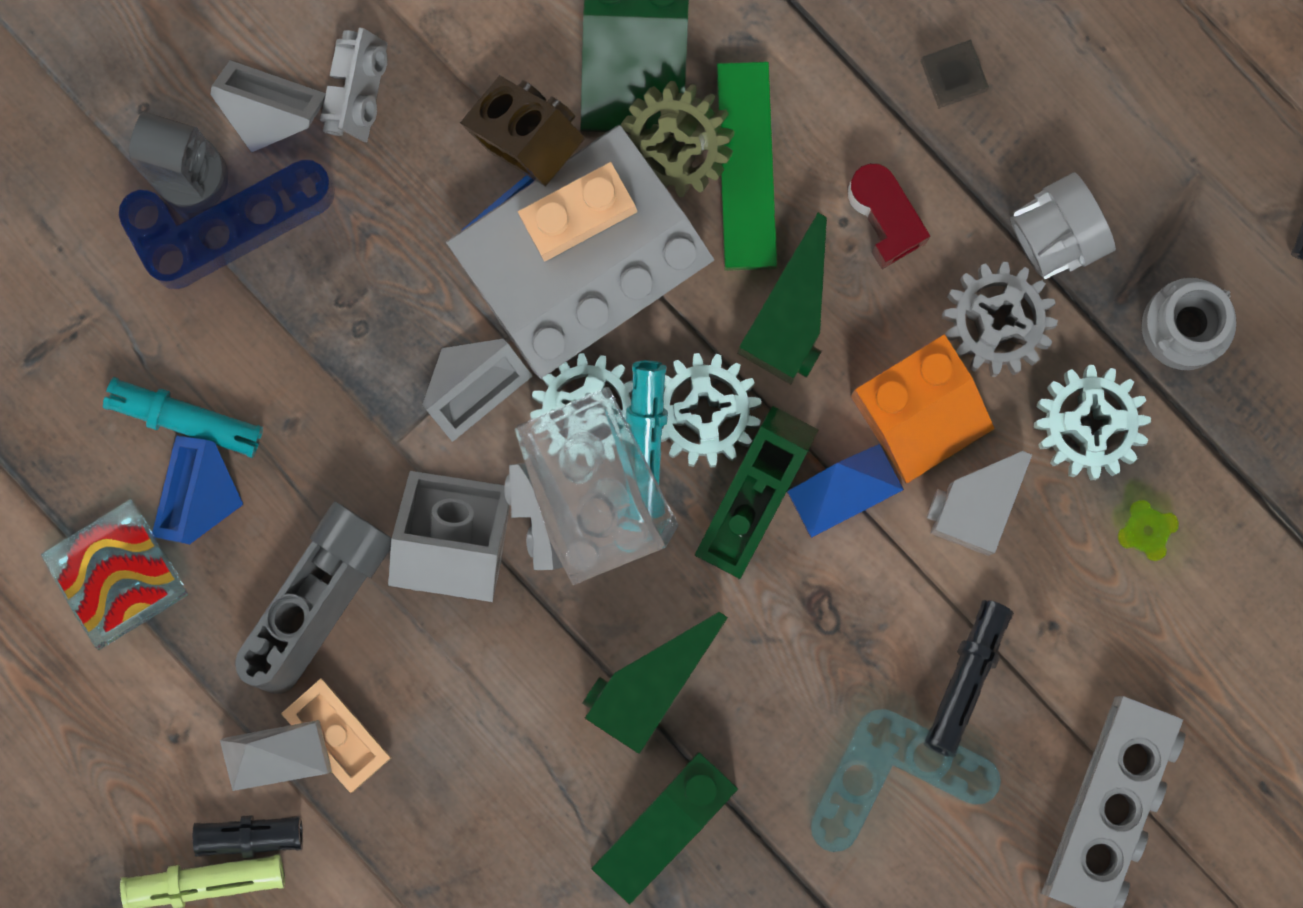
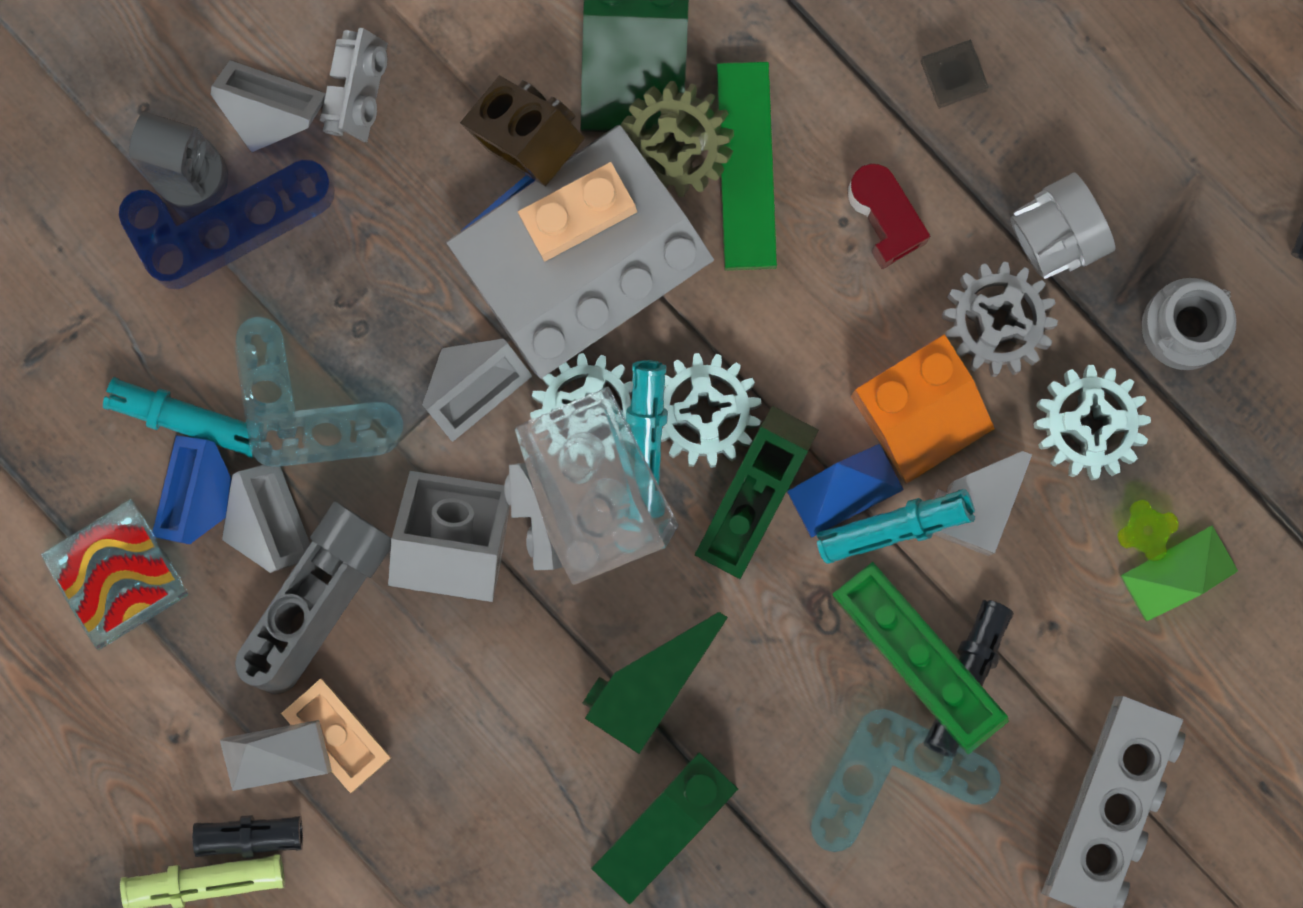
dark green slope [737,212,827,385] -> none
none -> light grey slope [222,461,310,573]
none -> clear light blue beam [235,317,403,467]
none -> teal pin [817,489,975,564]
none -> green tile [832,562,1009,755]
none -> bright green slope [1120,525,1238,622]

